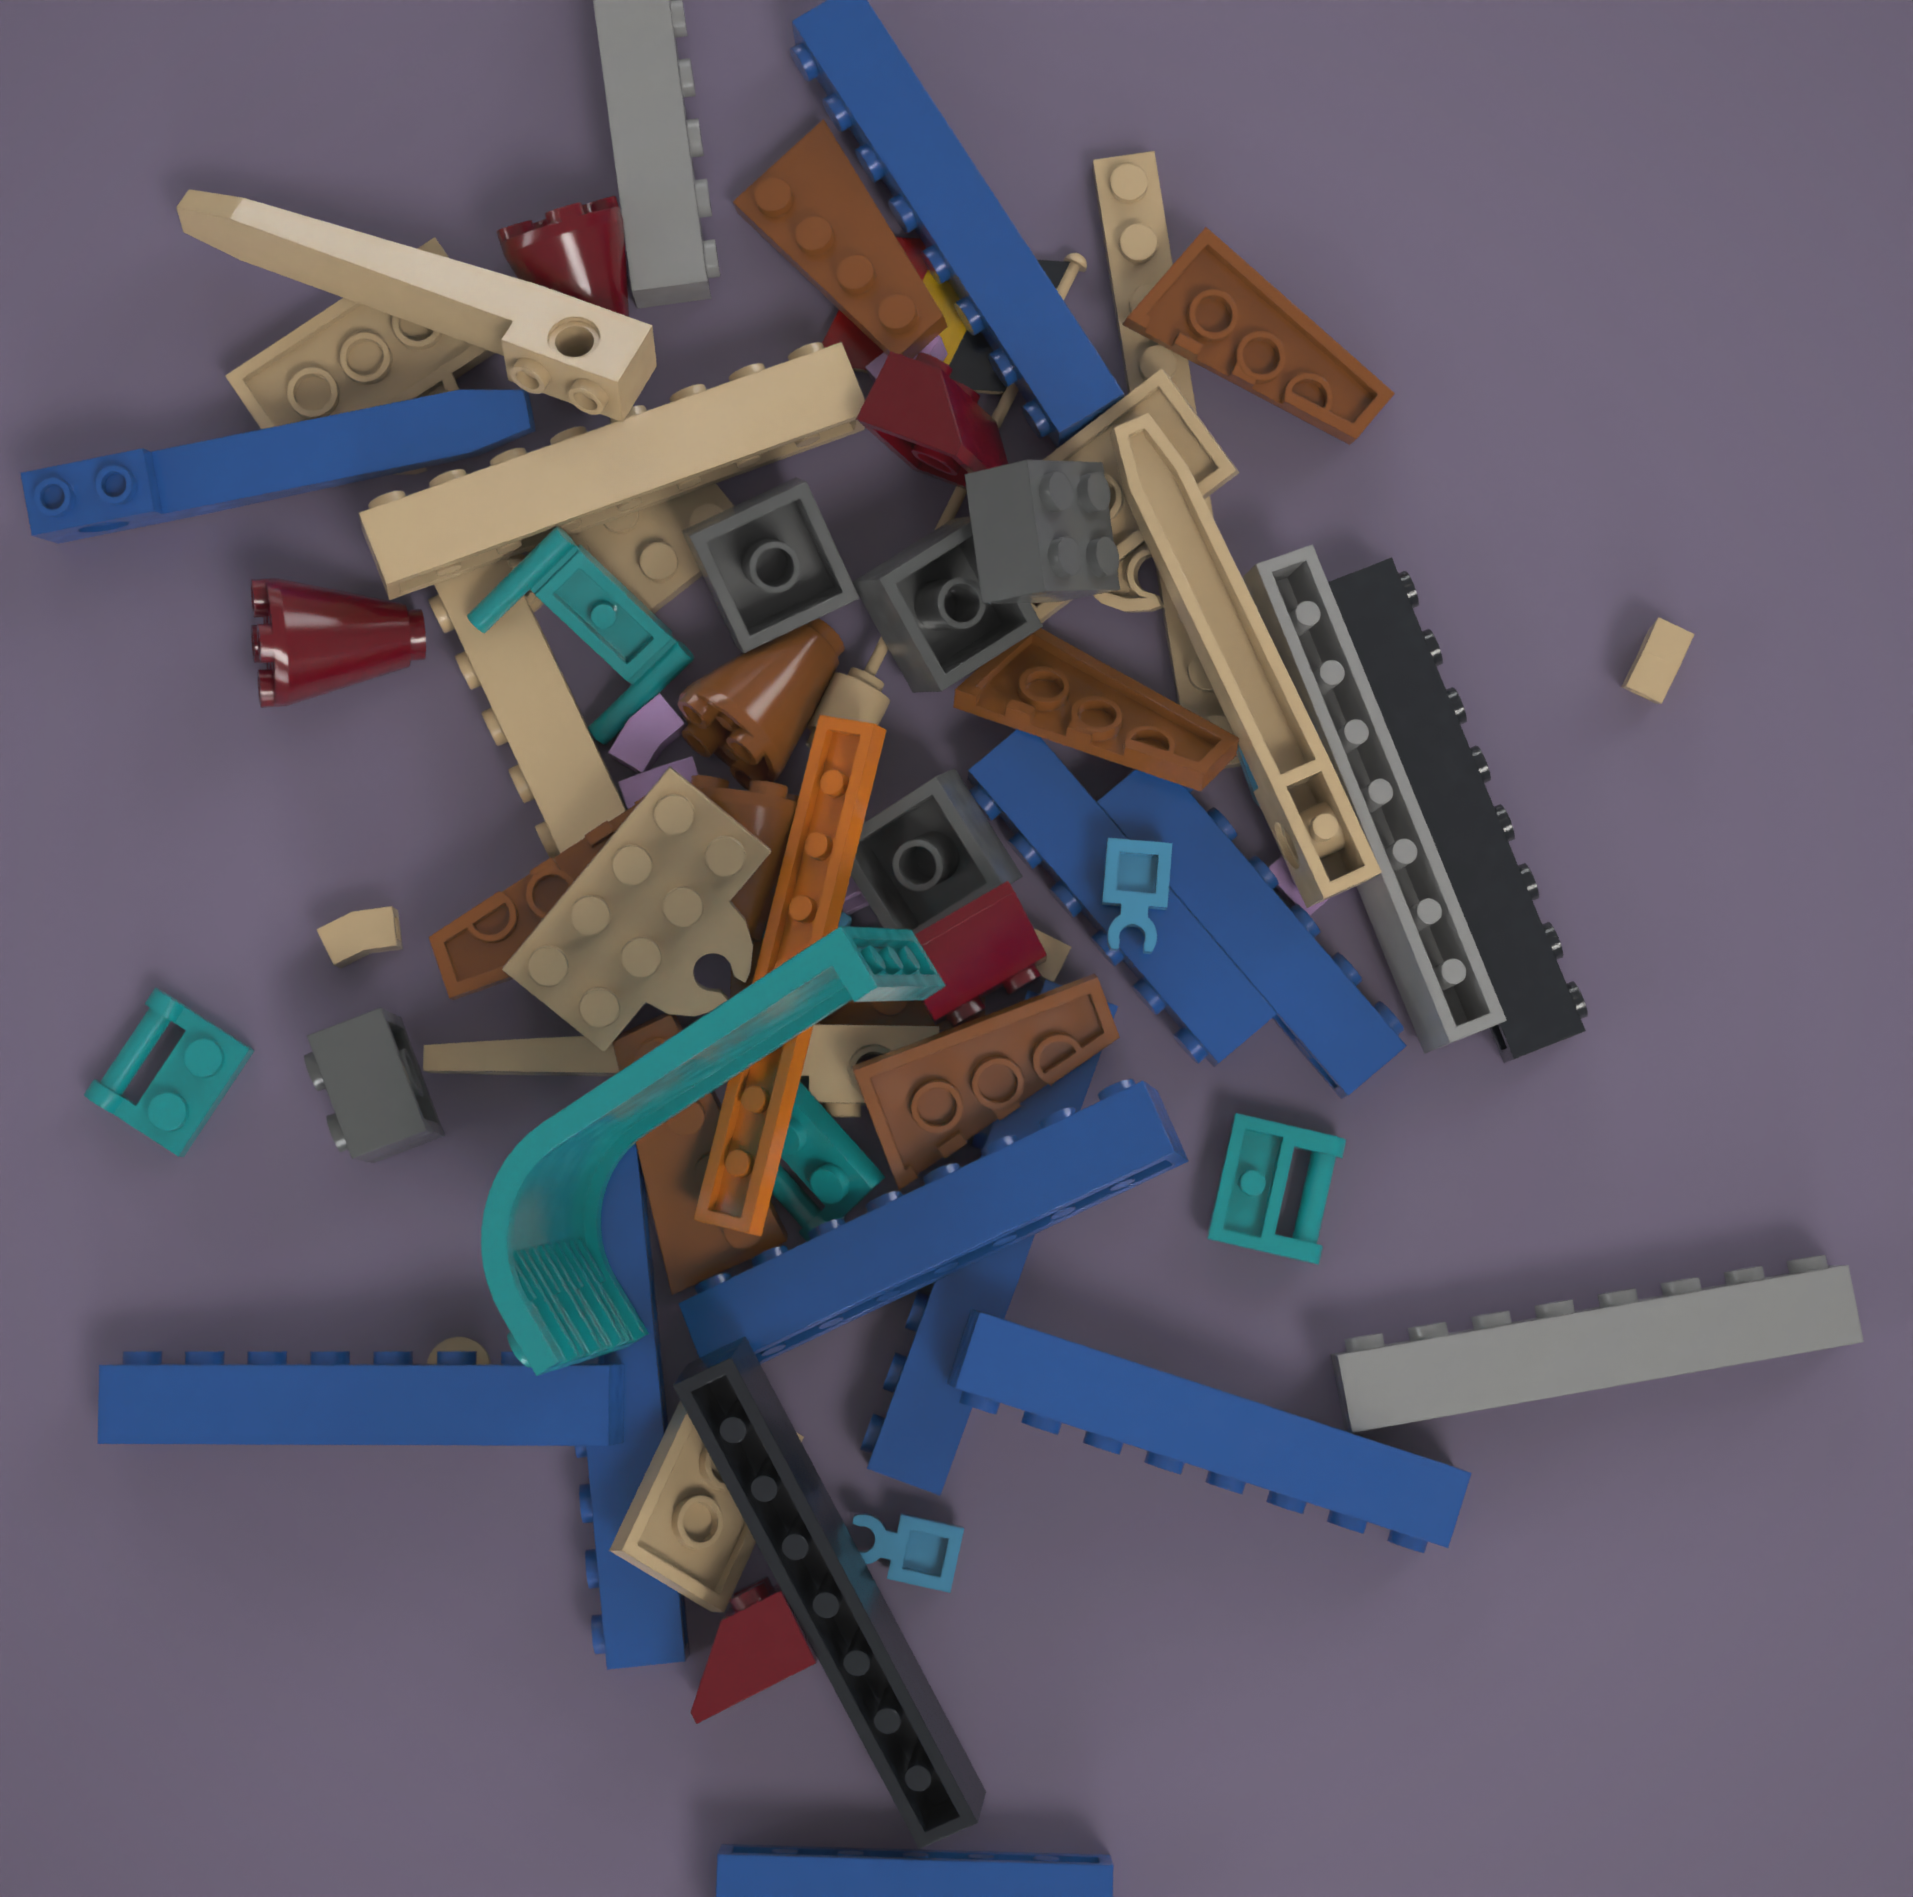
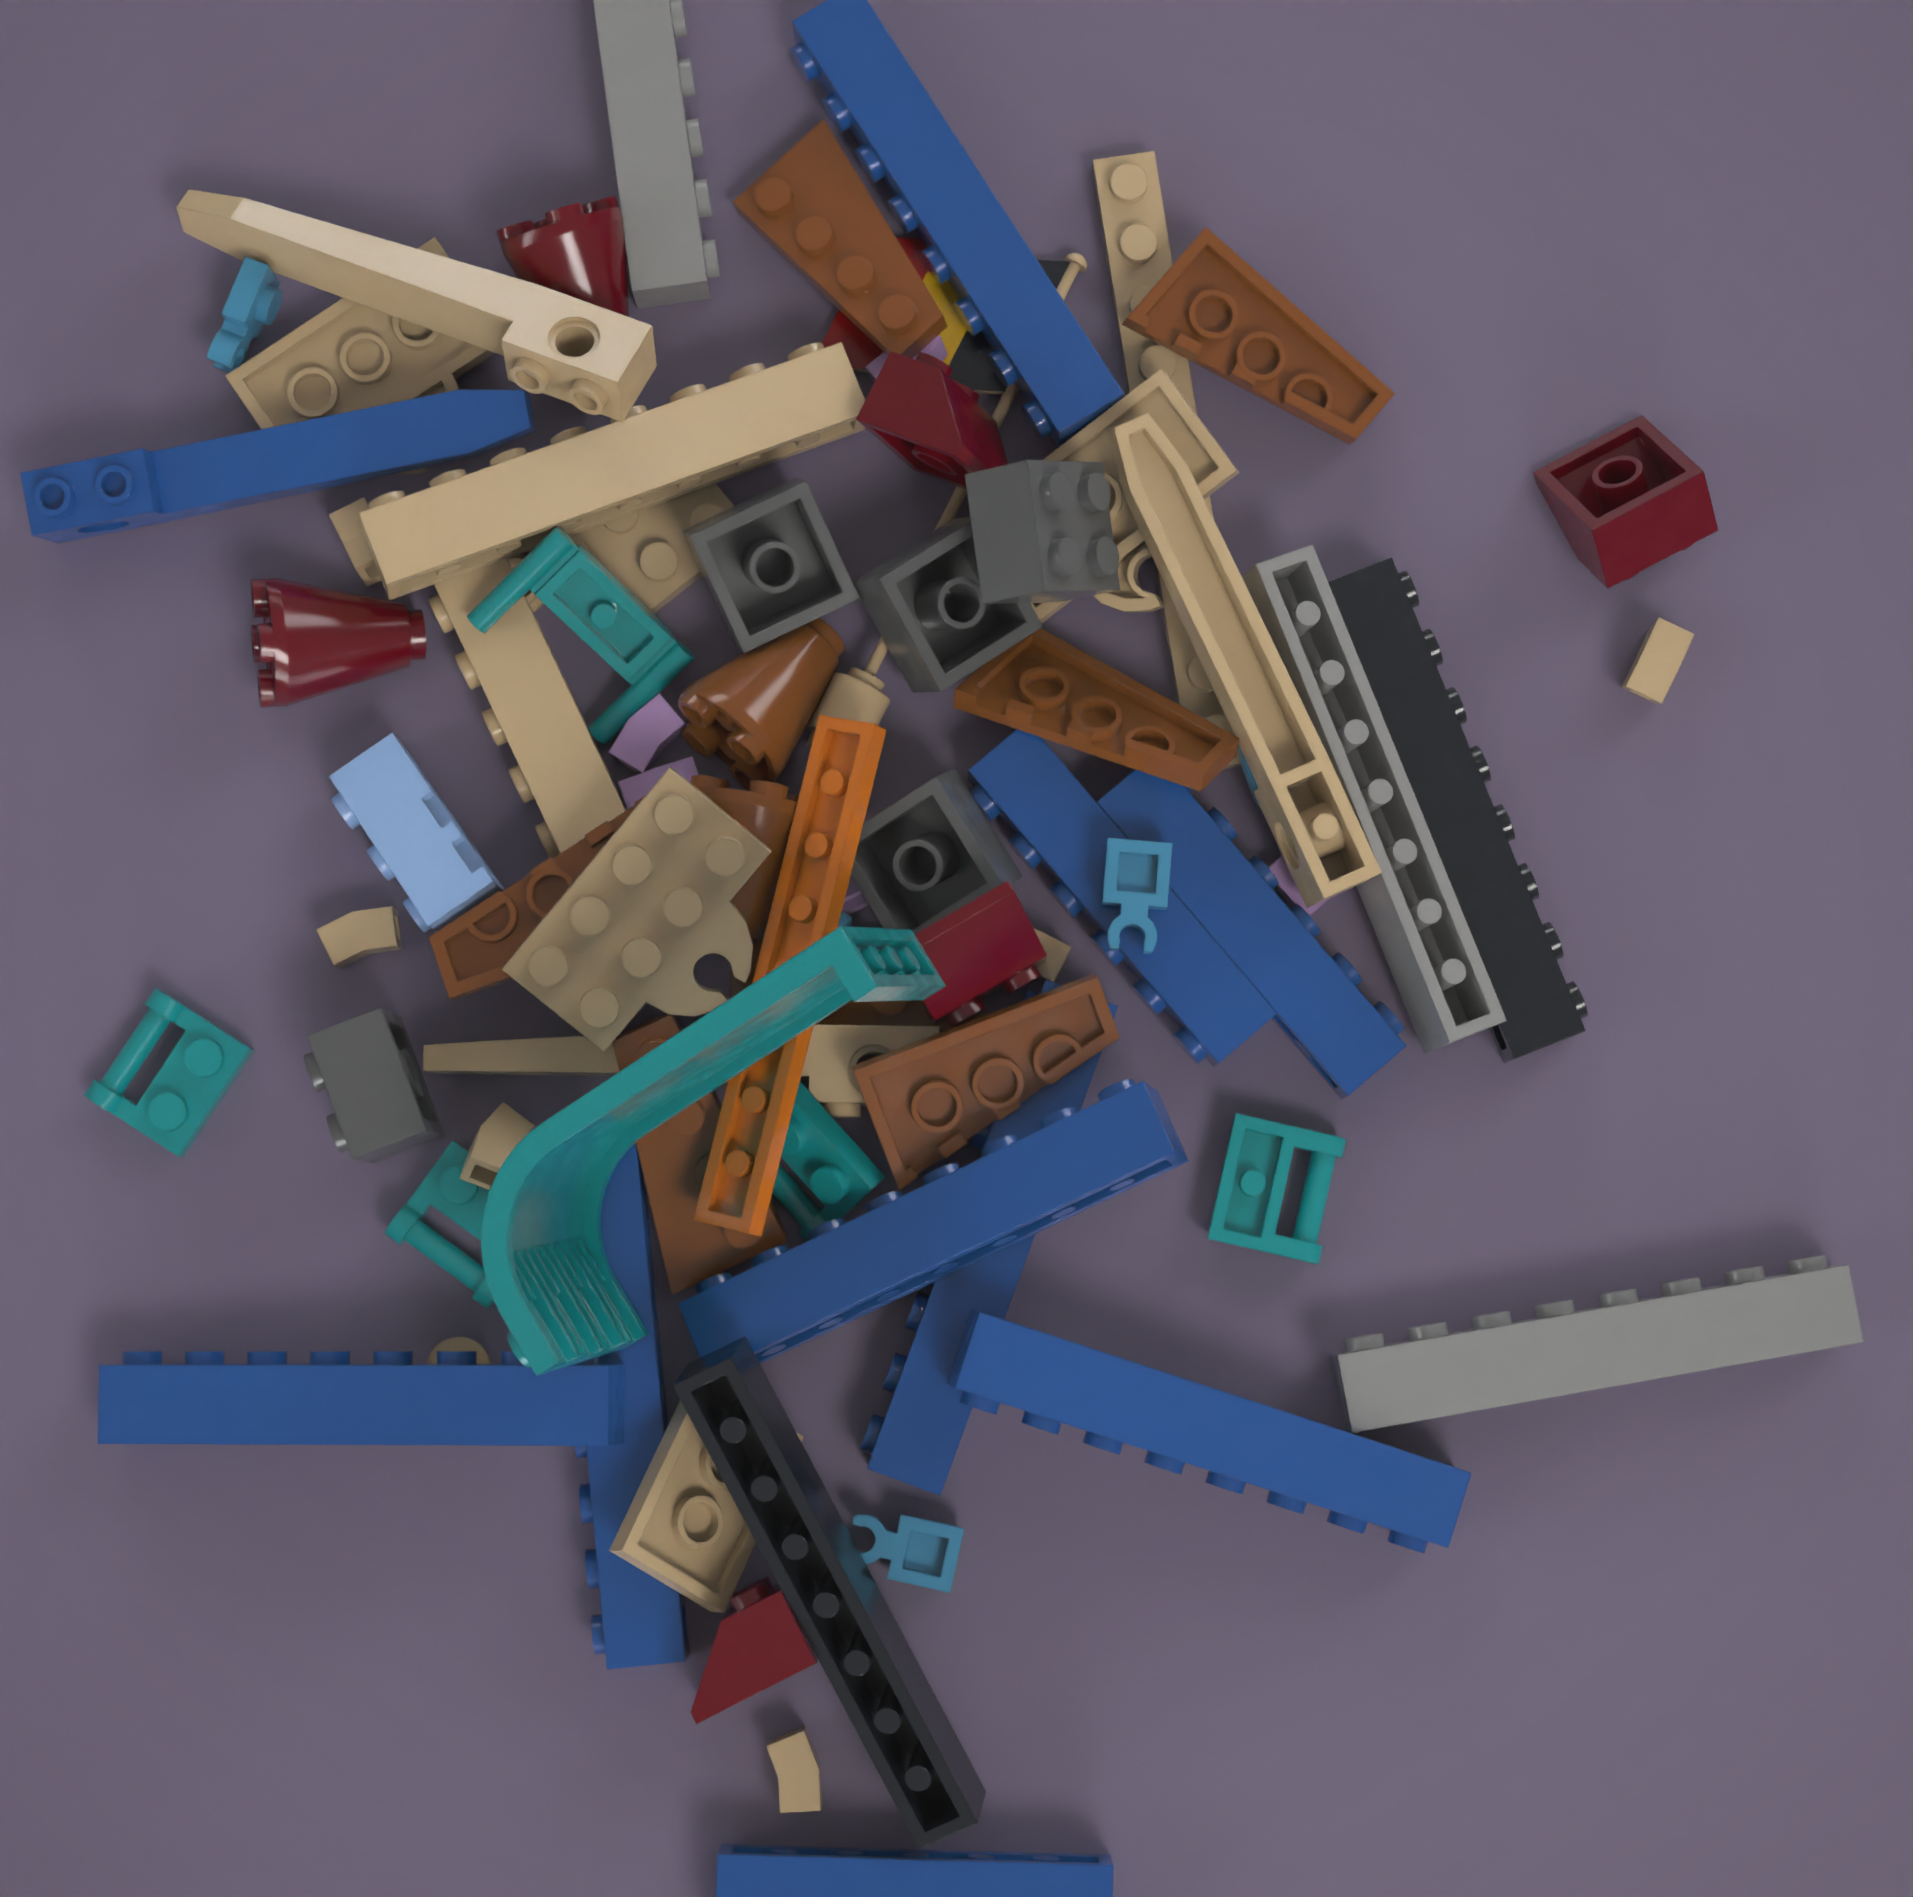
none -> dark azure plate [207,256,282,373]
none -> tan piece [329,497,381,587]
none -> light blue wedge [329,733,505,933]
none -> teal plate [384,1141,494,1310]
none -> tan piece [459,1102,535,1190]
none -> tan piece [766,1726,822,1813]
none -> dark red slope [1533,415,1718,589]

